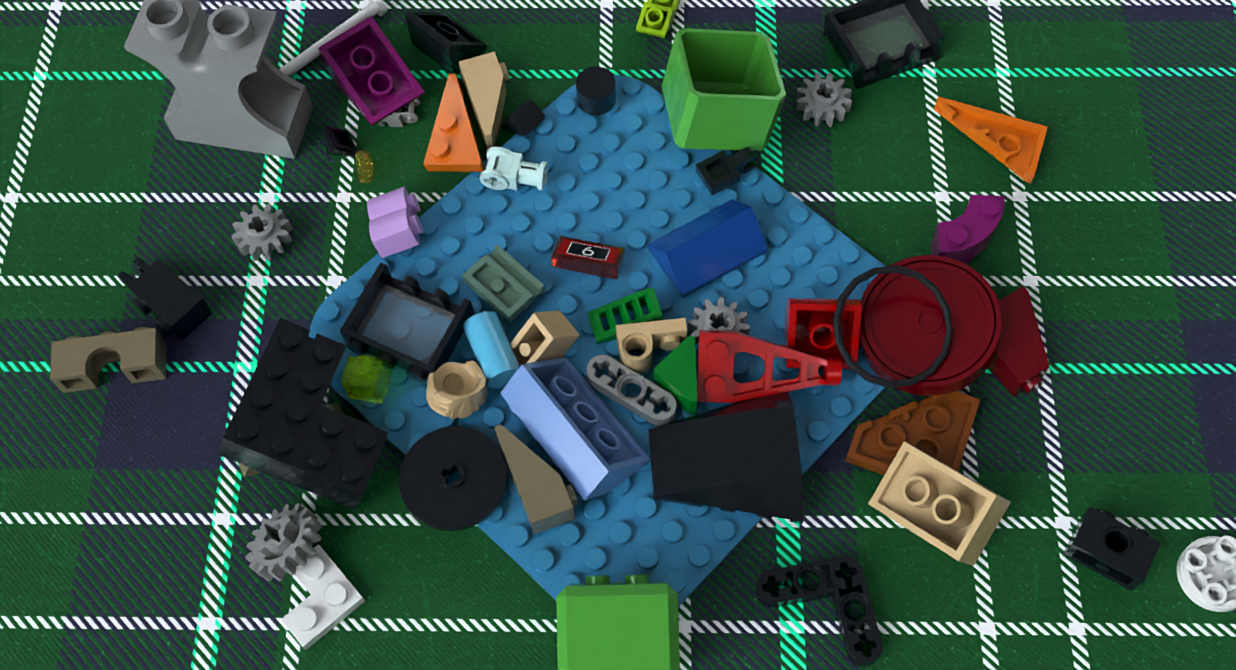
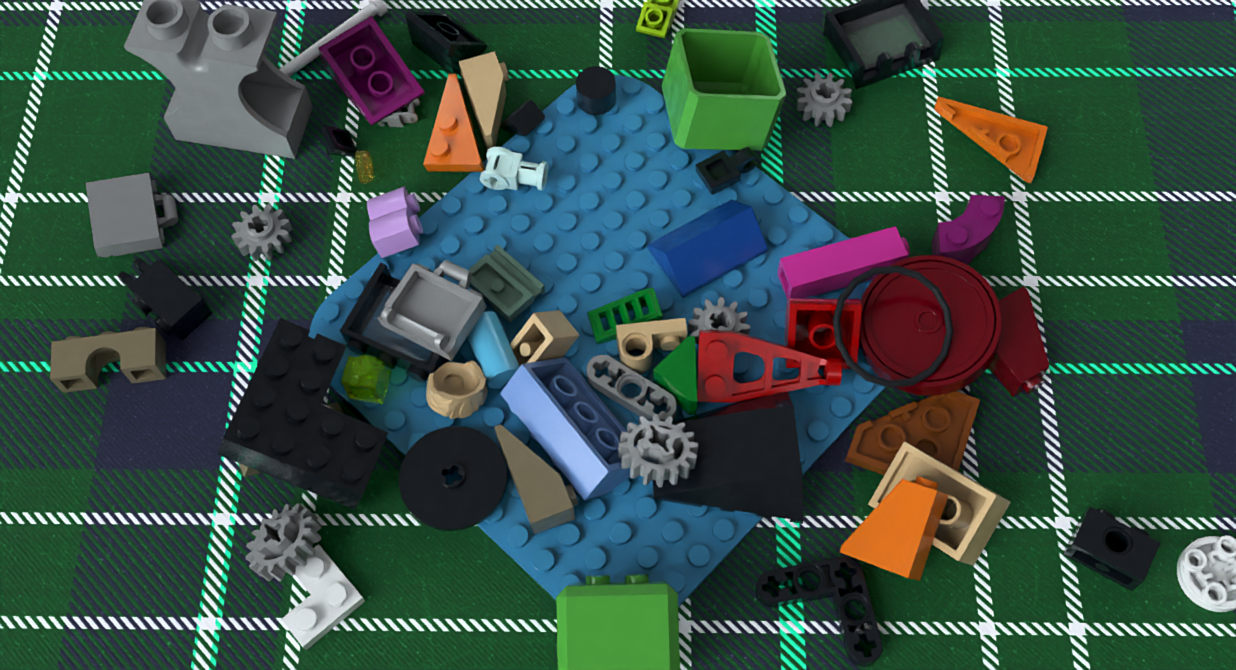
slope [551,236,625,279] -> none
none -> light grey piece [86,173,178,257]
none -> light grey piece [378,260,487,361]
none -> light grey gear [618,414,698,487]
none -> dark pink brick [777,226,910,299]
none -> orange slope [840,476,948,581]

